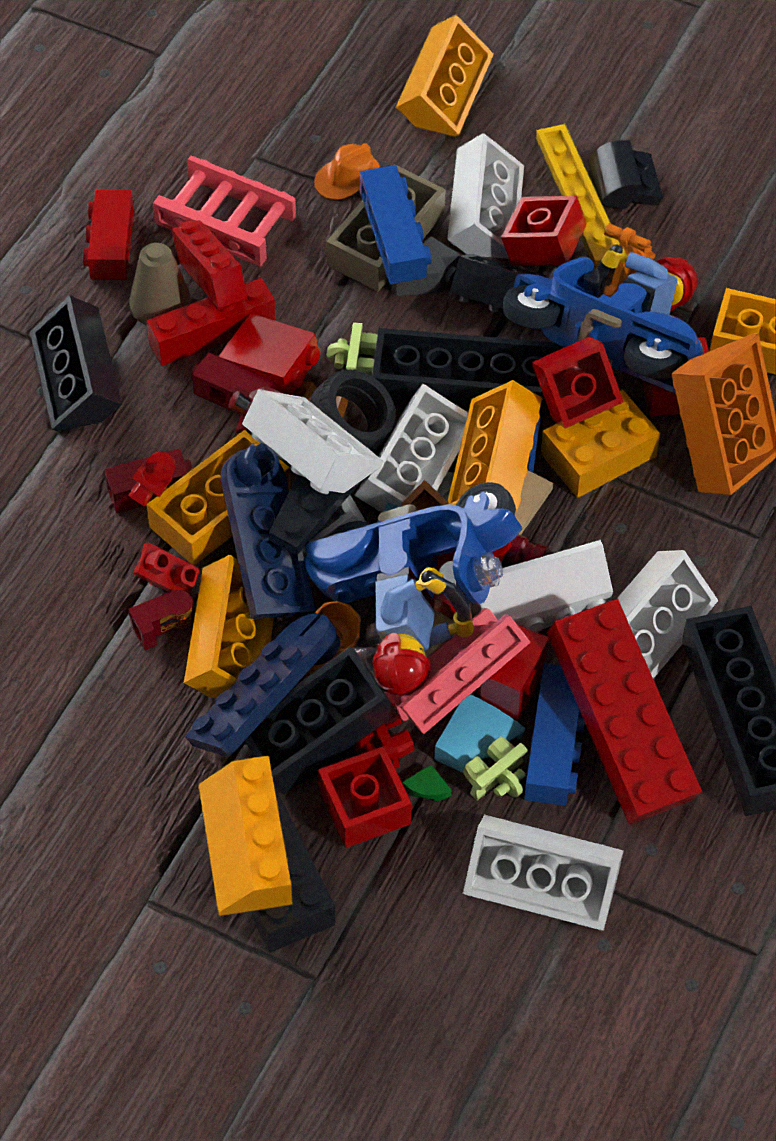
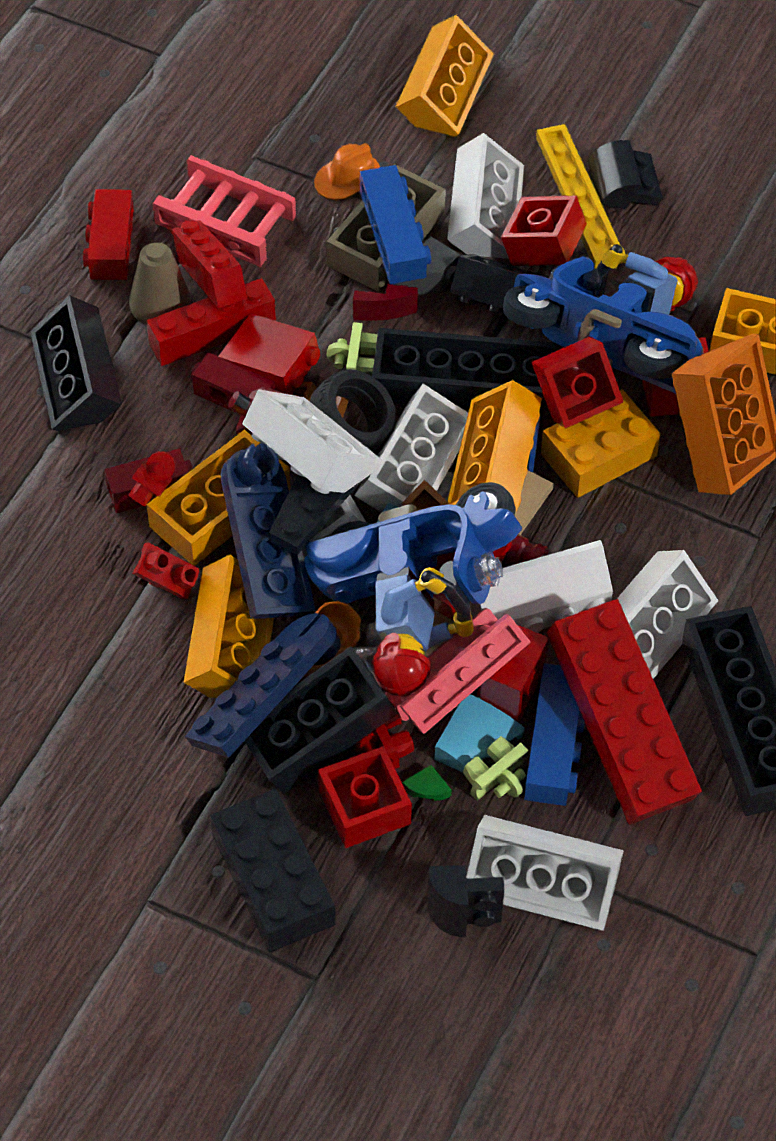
dark red leg [128,590,194,650] -> none
light orange slope [199,756,292,916] -> none
orange axle [604,223,655,297] -> none
none -> dark red slope [353,284,418,321]
none -> black brick [427,865,505,937]

